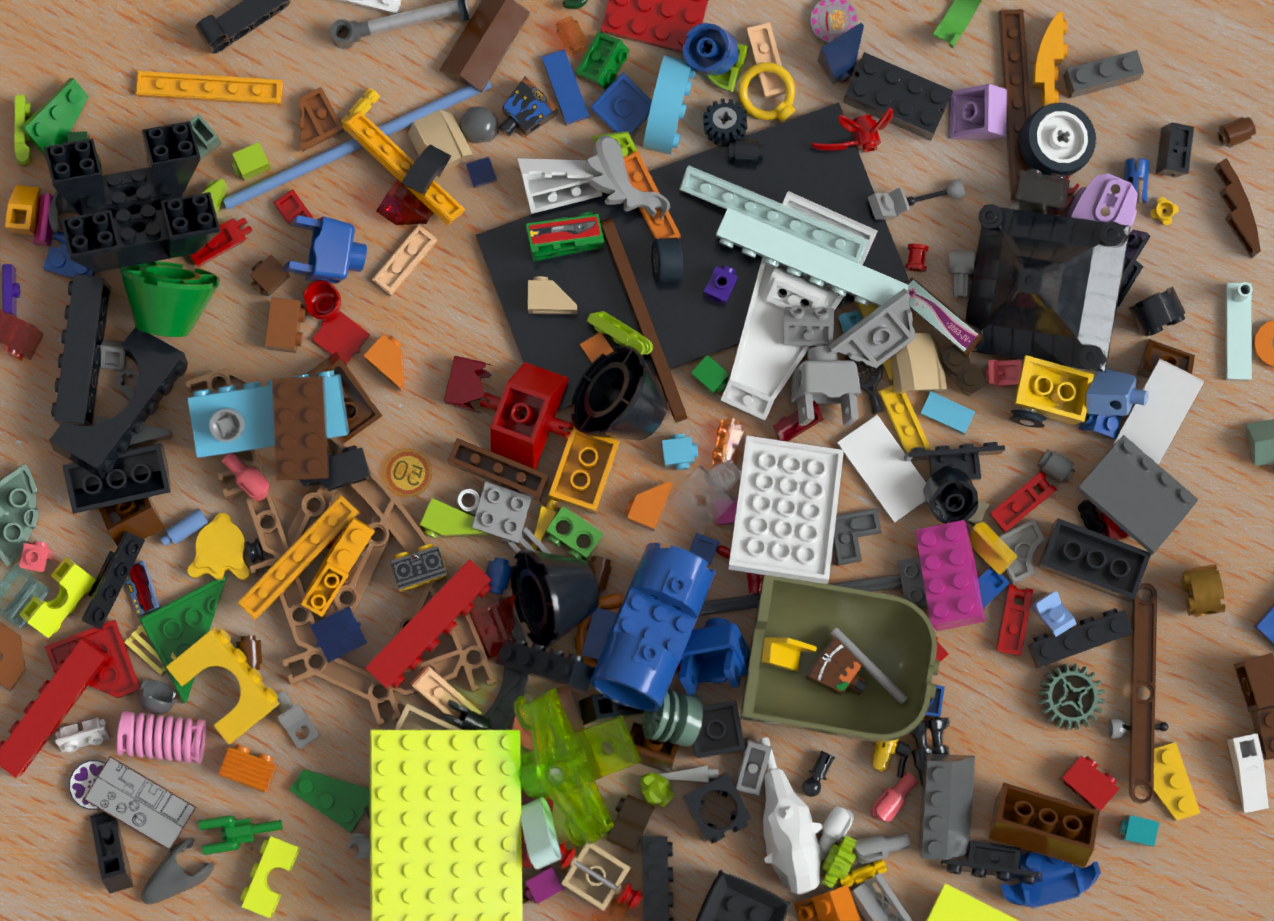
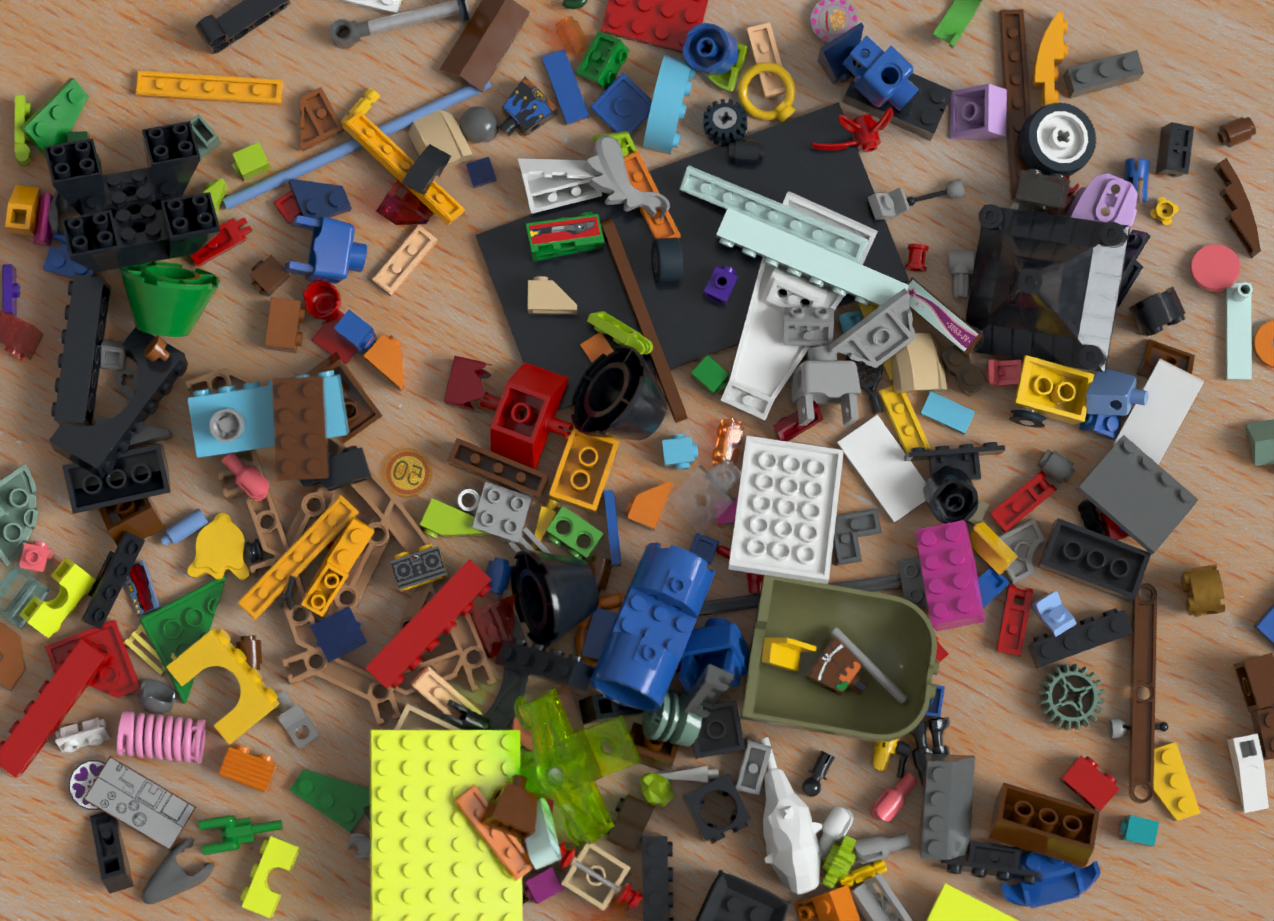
none -> dark orange tile [143,336,170,362]
none -> black hand [279,575,296,610]
none -> dark blue wing [288,179,351,219]
none -> blue brick [334,310,376,355]
none -> orange tile [453,785,534,881]
none -> reddish brown torso [481,775,538,840]
none -> blue tile [604,490,621,567]
none -> dark grey hinge [684,664,734,717]
none -> blue piece [842,35,919,111]
none -> coral tile [1191,244,1240,292]

